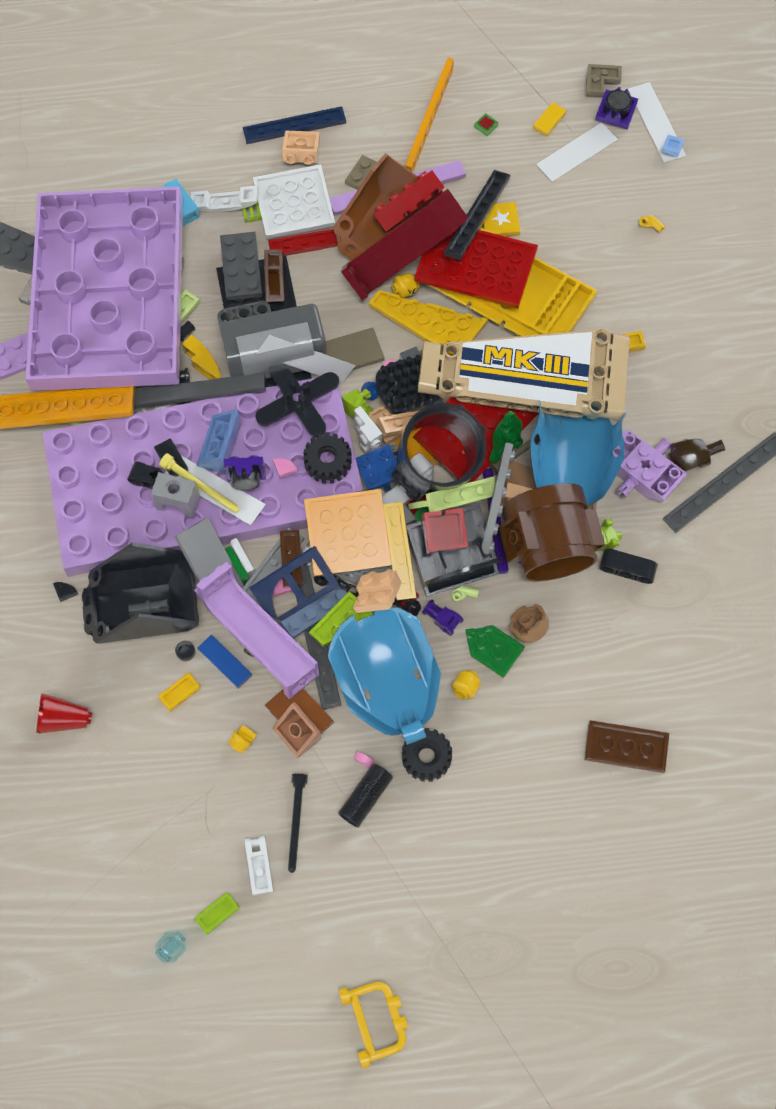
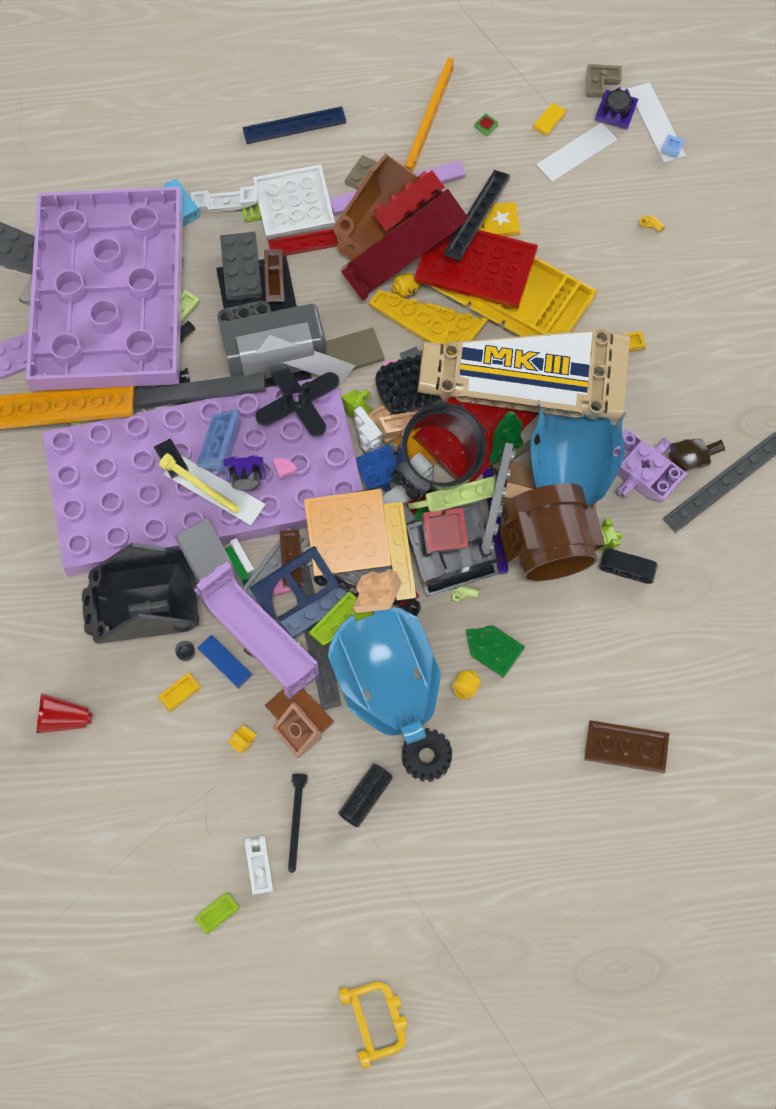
black tile [53,582,79,602] -> none
black piece [127,461,163,489] -> none
light grey piece [151,472,200,518] -> none
clear light blue head [155,931,186,964] -> none
yellow slope [182,334,221,380] -> none
light nougat plate [282,131,320,165] -> none
black tyre [303,432,352,484] -> none
bright pink tile [354,751,374,767] -> none
blue tile [361,381,378,400] -> none
dark purple connector [422,600,464,636] -> none
medium nougat cylinder [509,604,549,643] -> none

